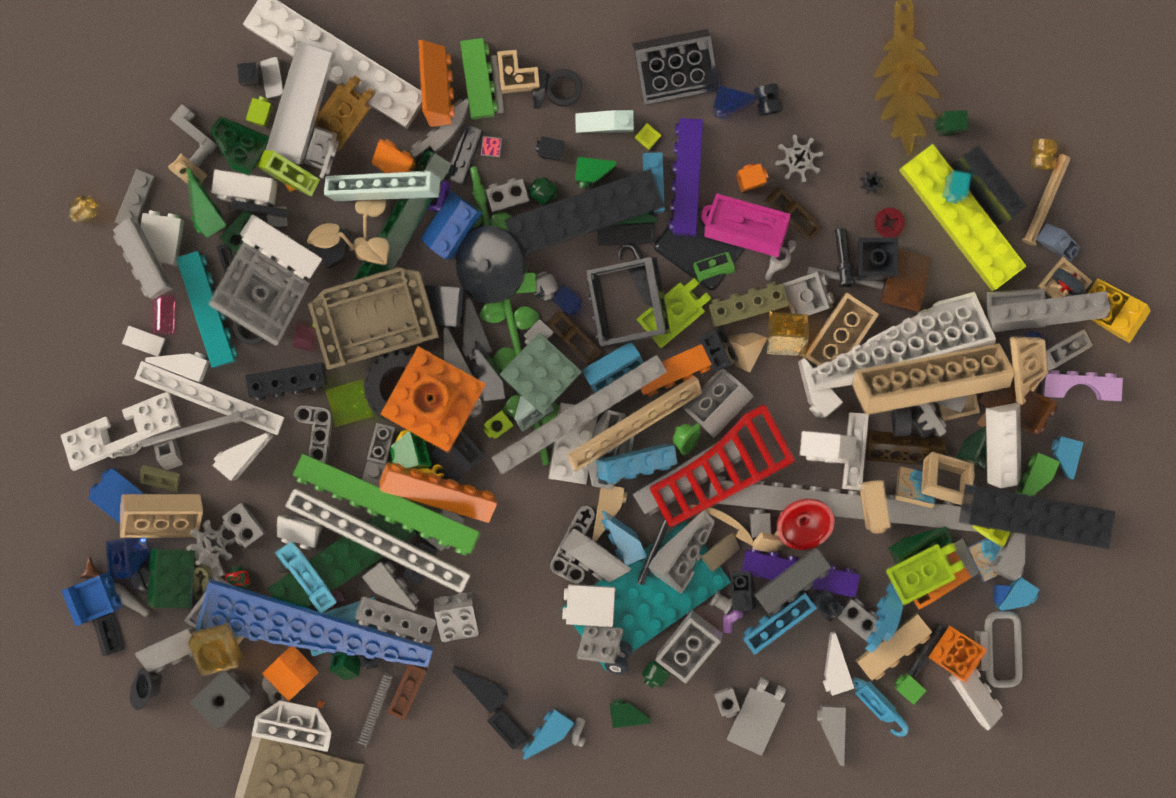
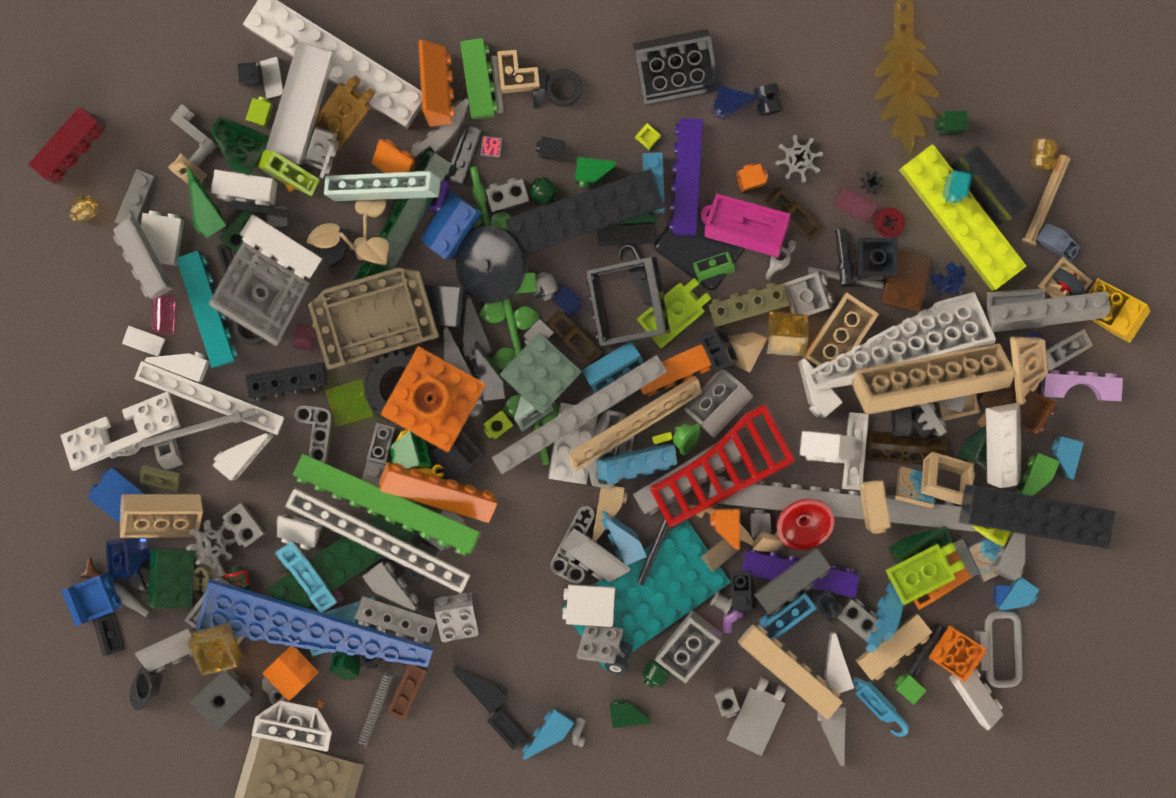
light aqua slope [576,110,634,133] -> none
light grey wedge [648,510,715,594] -> none
none -> dark red brick [28,106,105,184]
none -> neon yellow tile [652,432,672,444]
none -> orange slope [710,509,740,550]
none -> tan brick [738,624,843,720]
none -> clear pink slope [833,188,877,223]
none -> clear blue hips [931,261,966,296]

